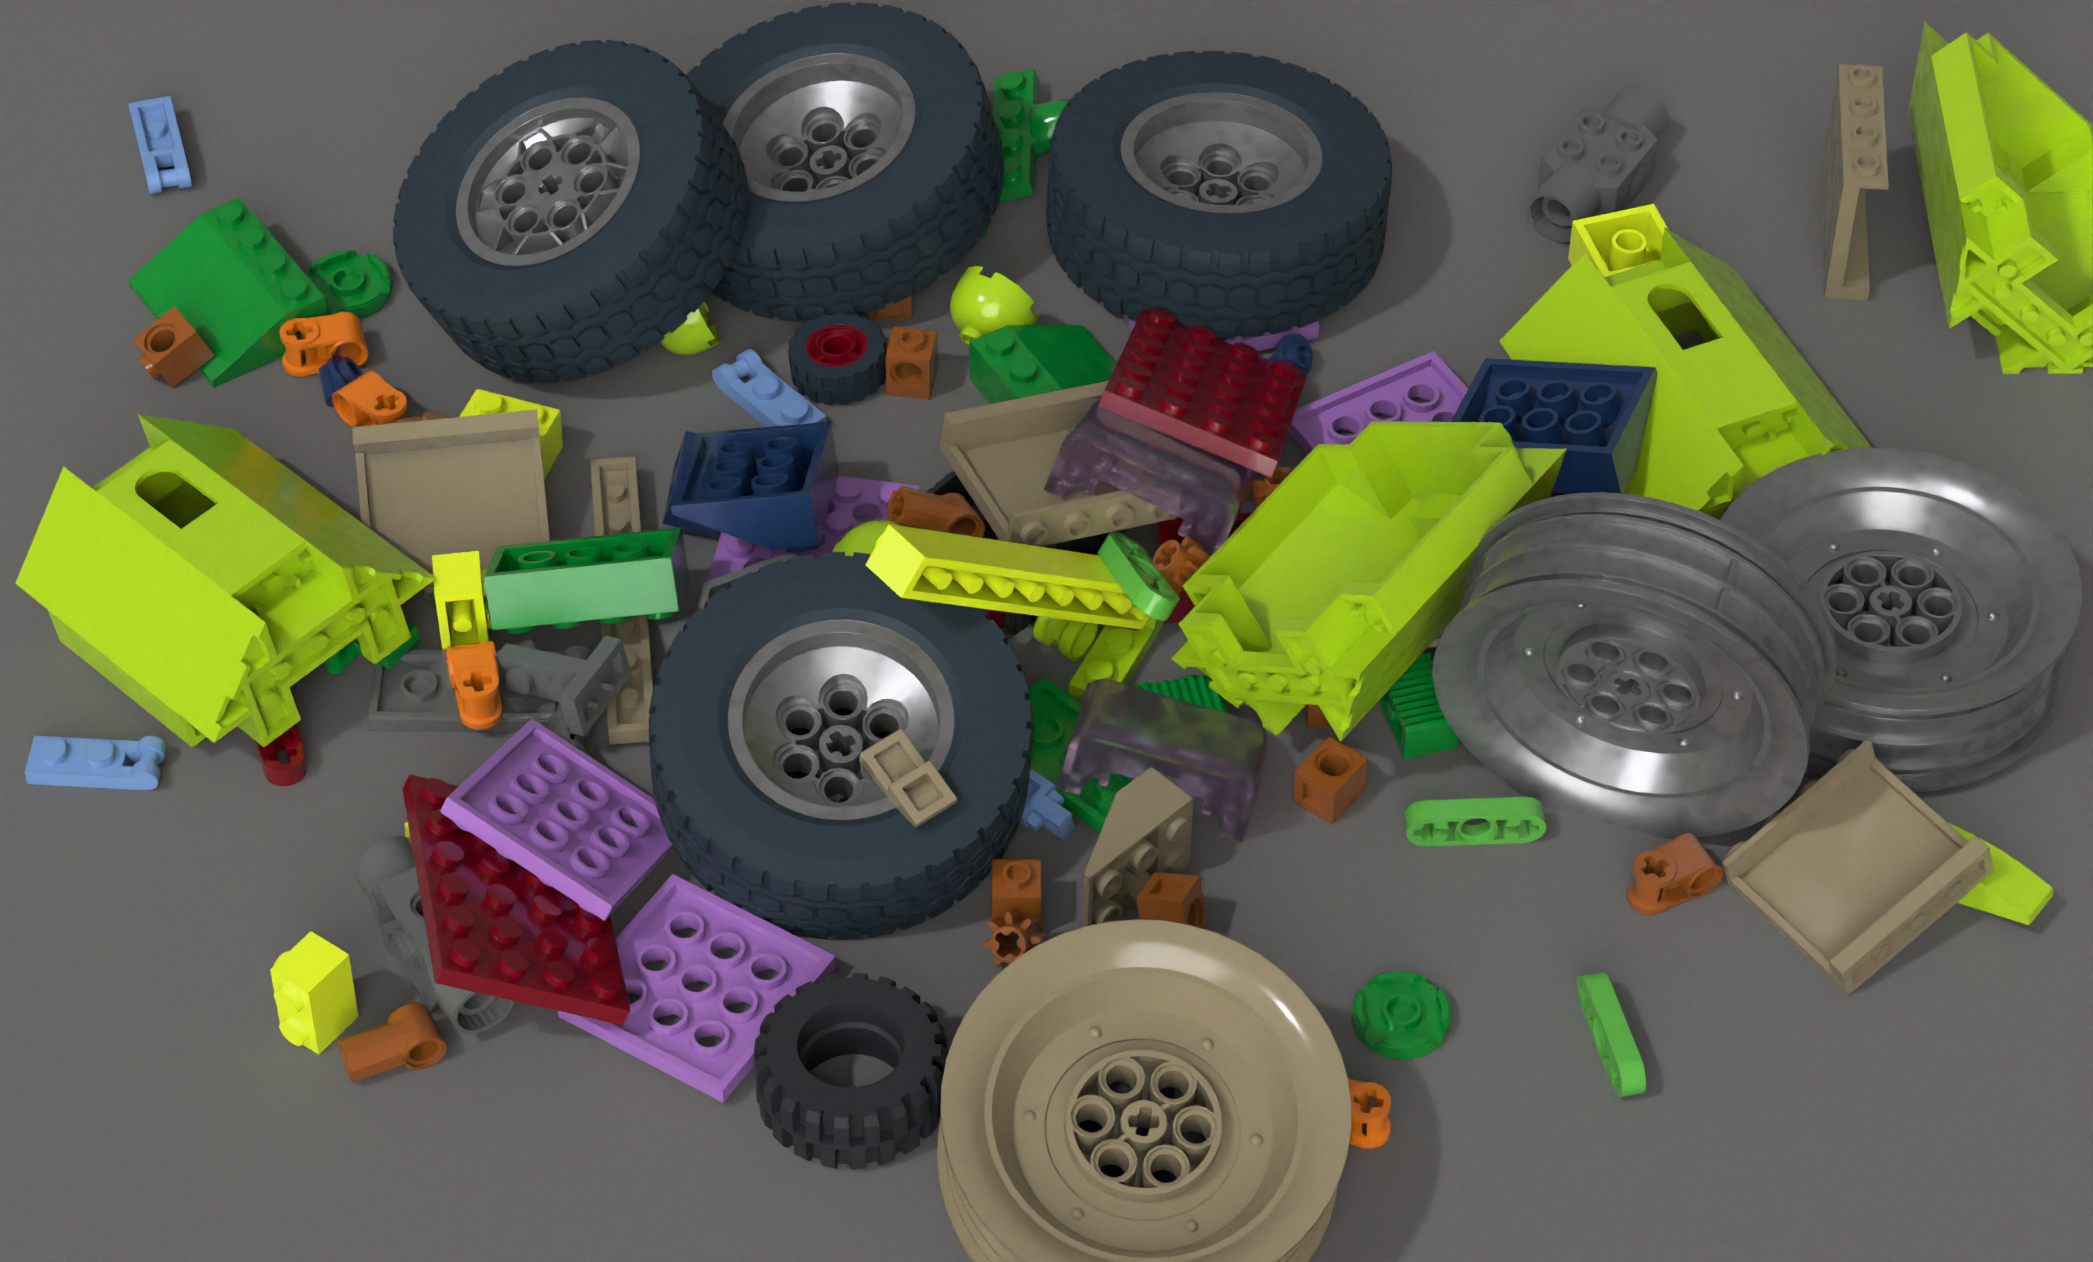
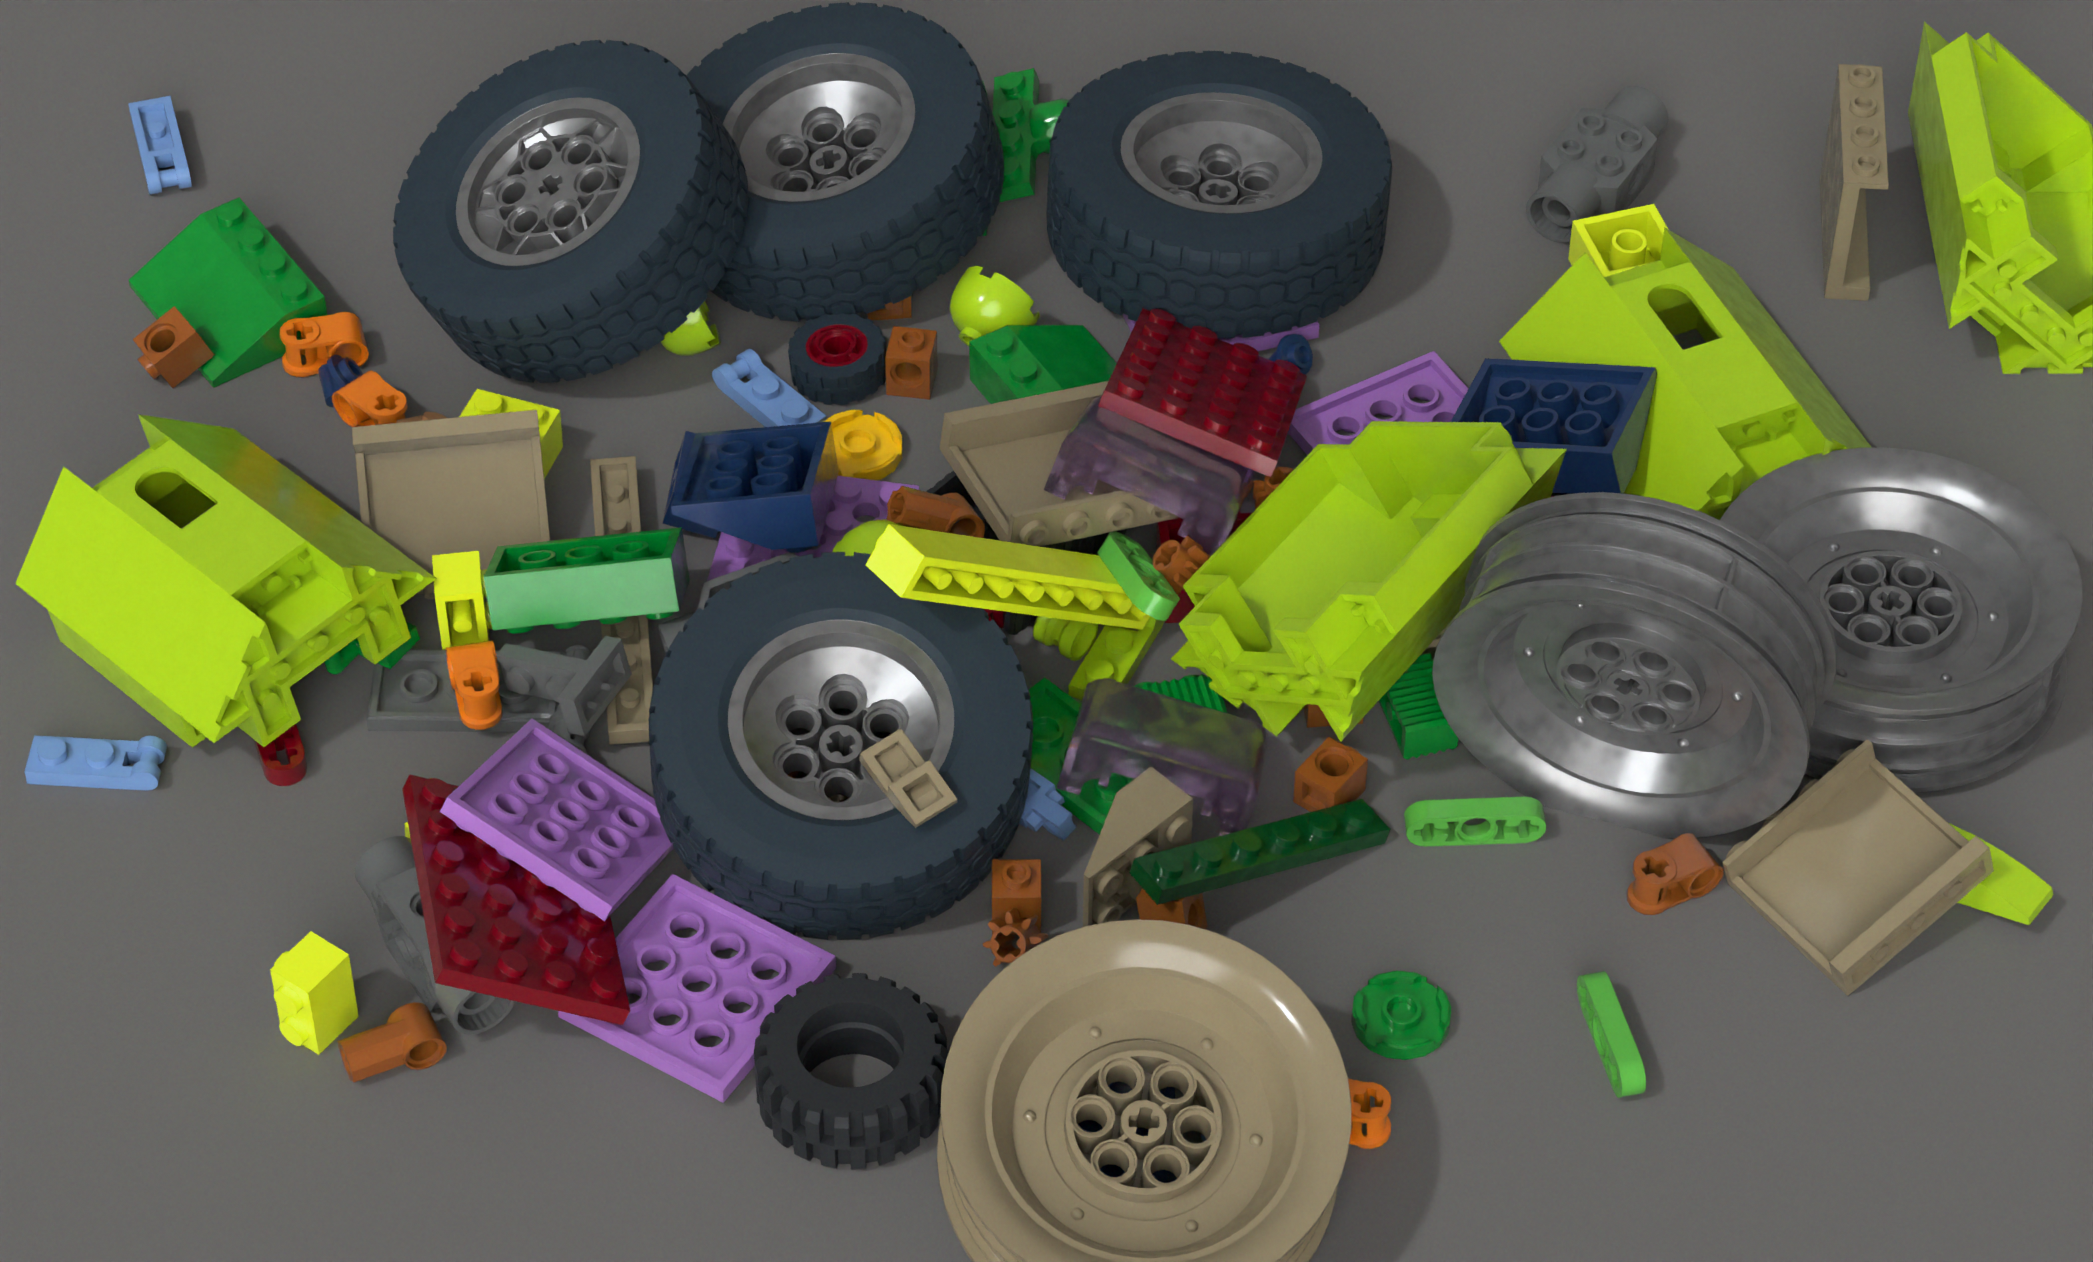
green tile [307,250,392,319] -> none
none -> yellow tile [823,410,903,481]
none -> dark green plate [1129,799,1390,905]

